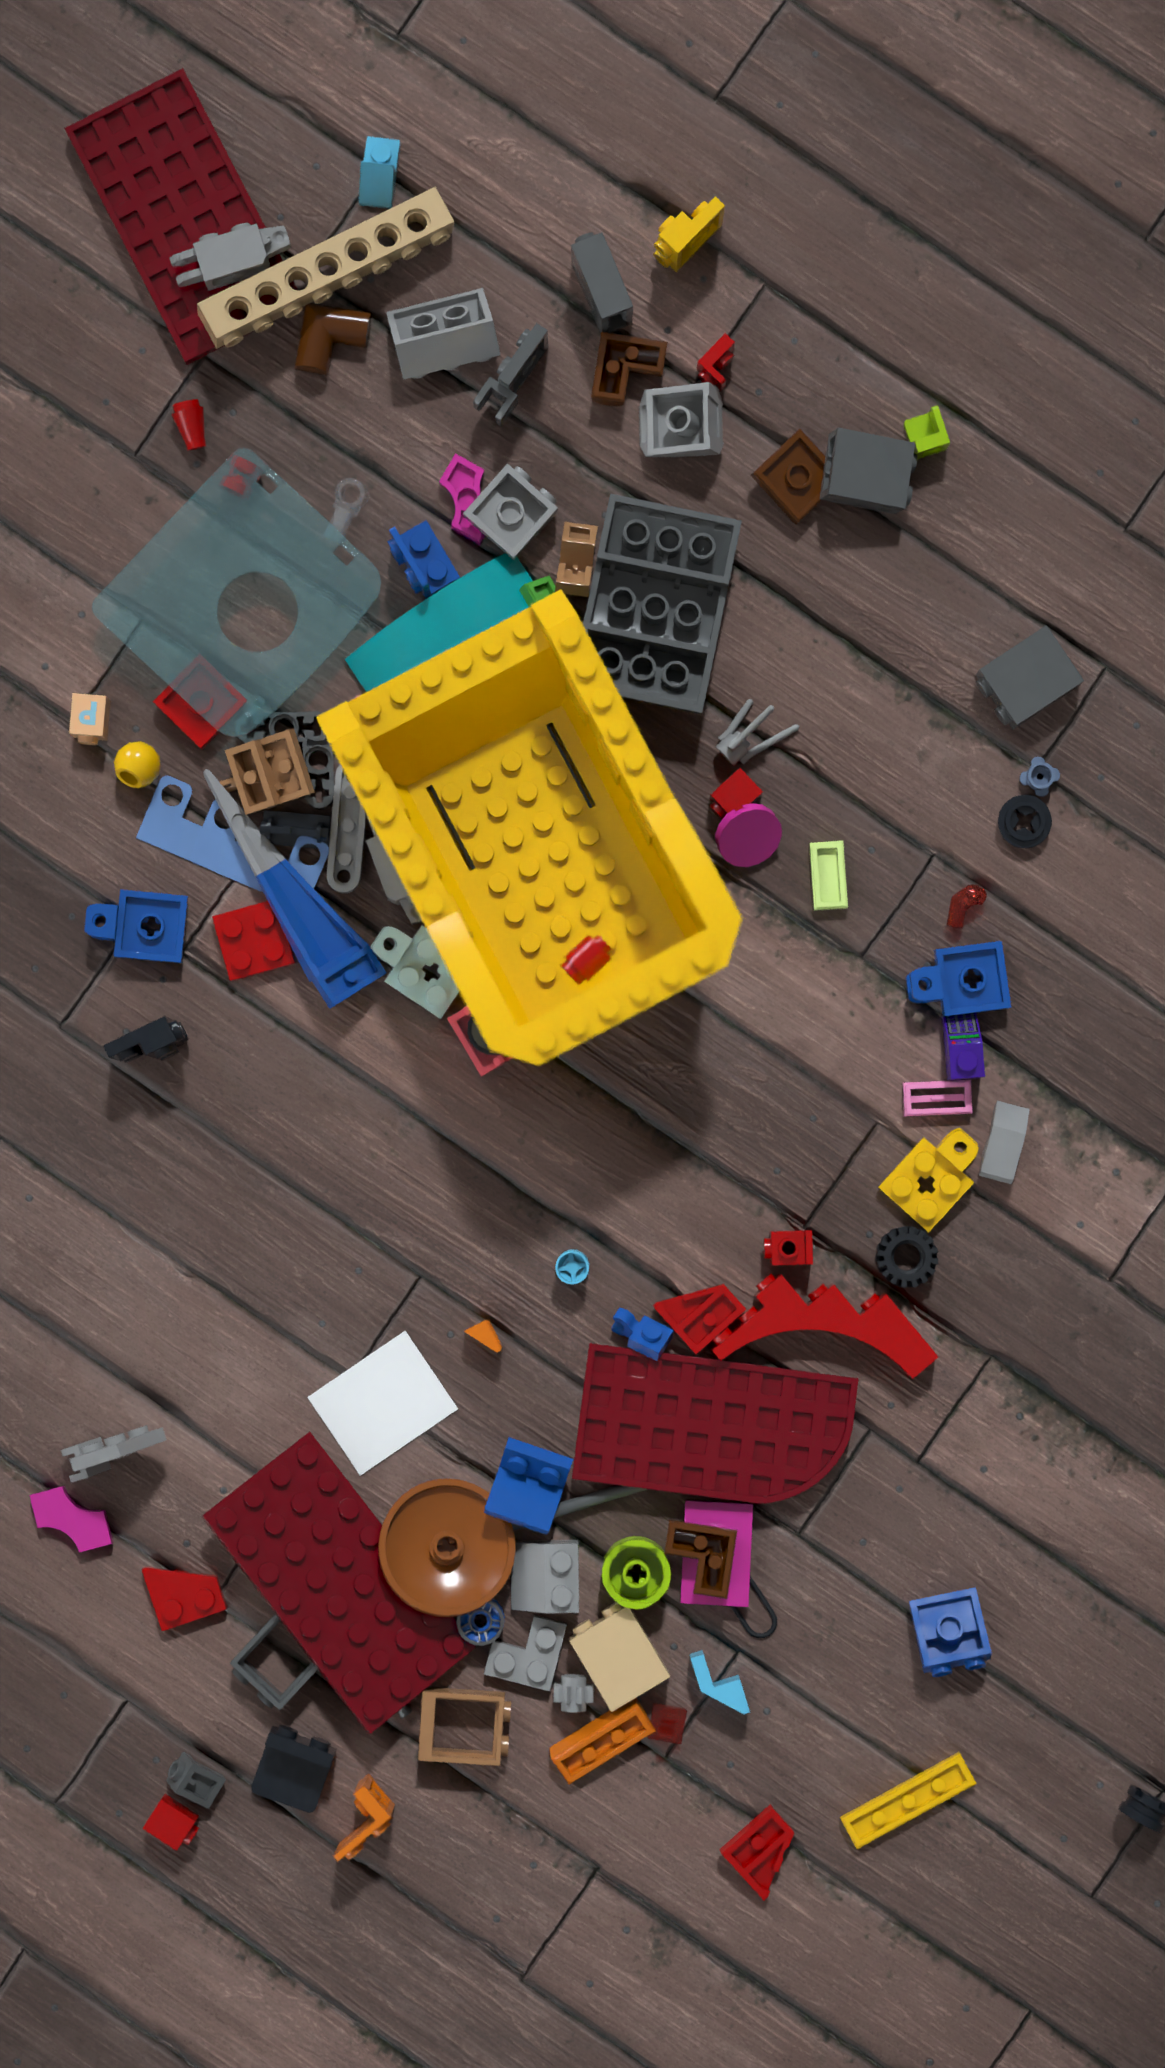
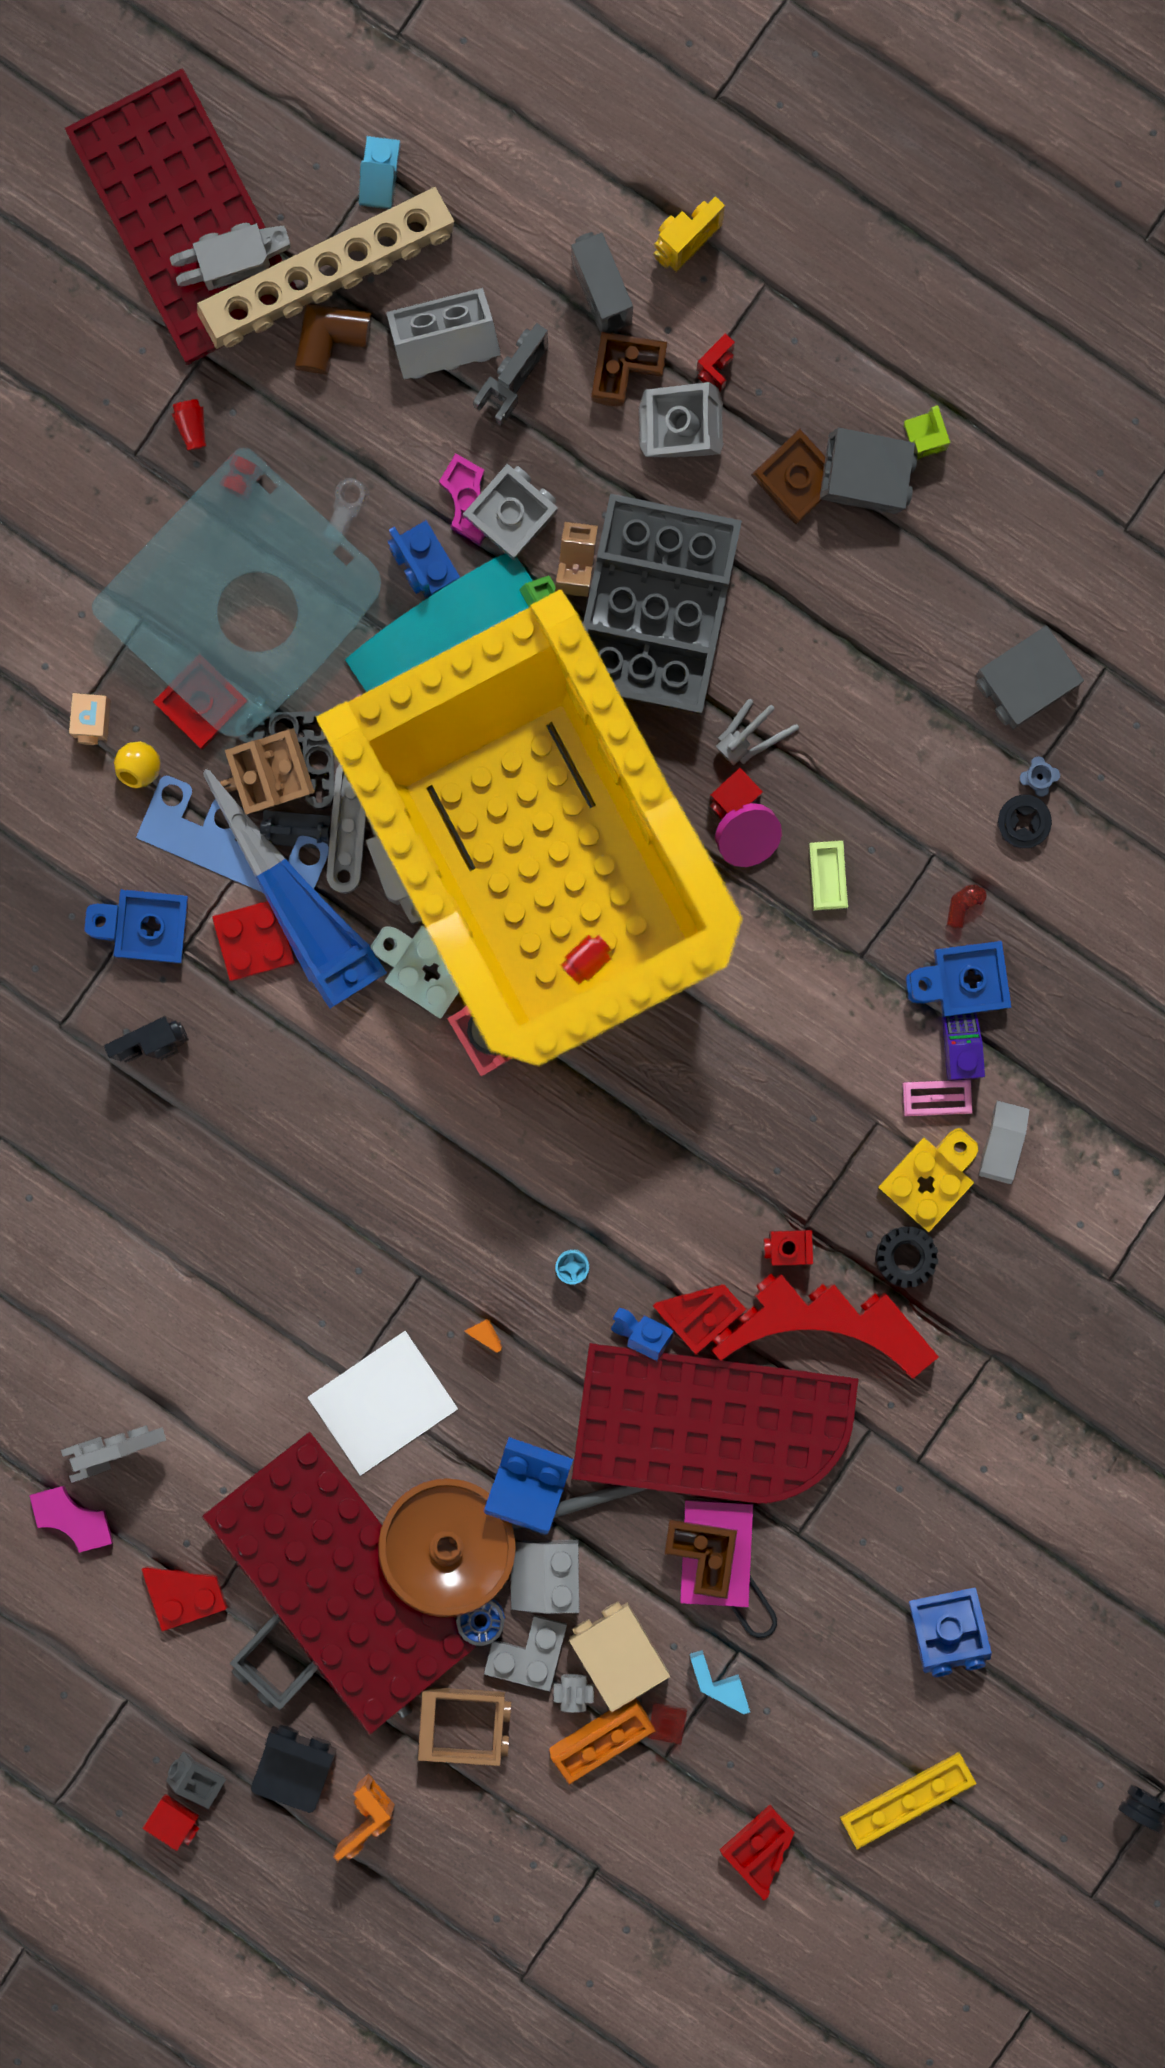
lime brick [602,1536,671,1609] -> none

